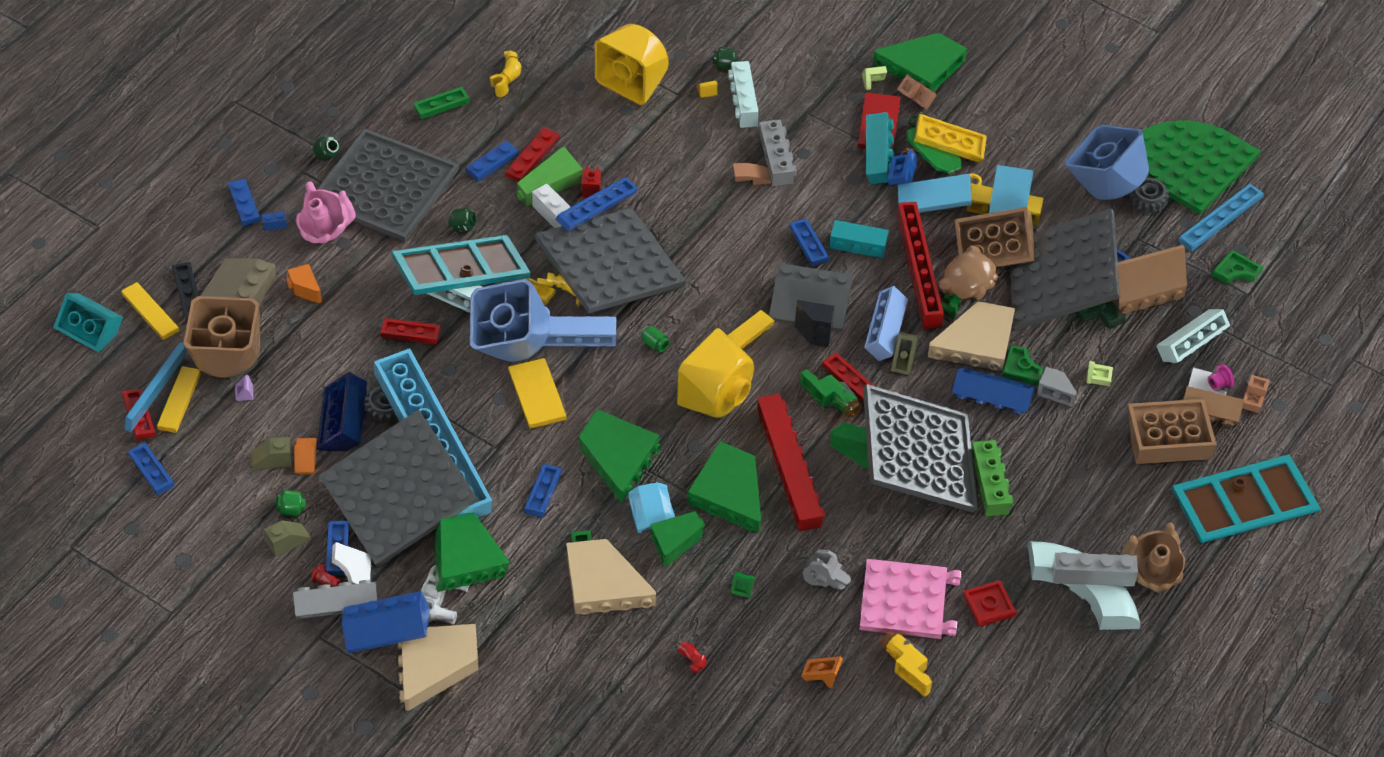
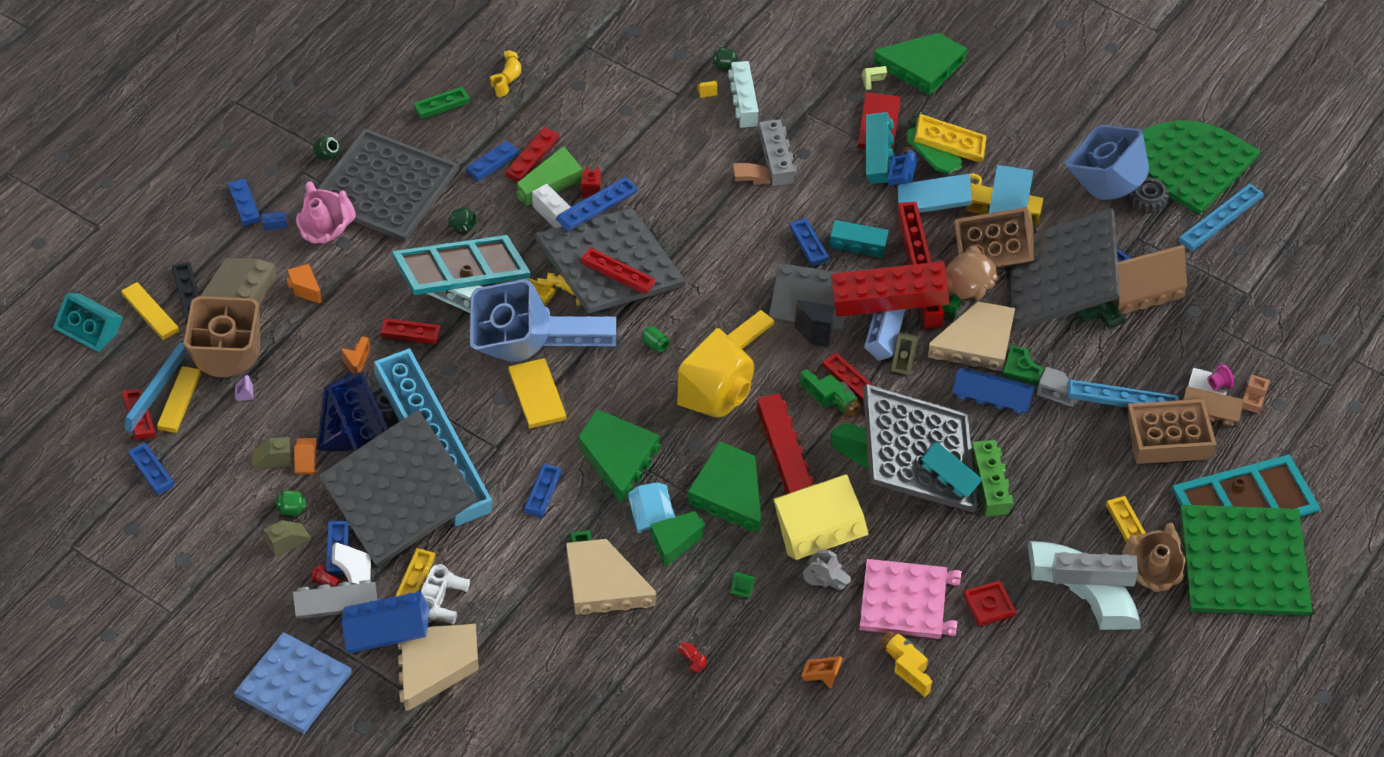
green slope [435,512,510,592] -> none
yellow piece [595,24,669,105] -> none
nougat slope [897,75,937,109] -> none
yellowish green tile [1086,361,1113,386] -> none
light aqua brick [1156,309,1230,364] -> none
green tile [1212,250,1263,284] -> none
none -> medium blue plate [234,632,352,734]
none -> clear blue slope [326,371,388,451]
none -> orange slope [341,336,370,379]
none -> yellow tile [396,548,436,596]
none -> red plate [580,247,656,295]
none -> light yellow slope [773,474,869,560]
none -> red brick [831,261,949,317]
none -> teal slope [920,441,983,498]
none -> dark azure tile [1067,379,1179,407]
none -> yellow plate [1106,496,1145,543]
none -> green plate [1180,505,1312,616]

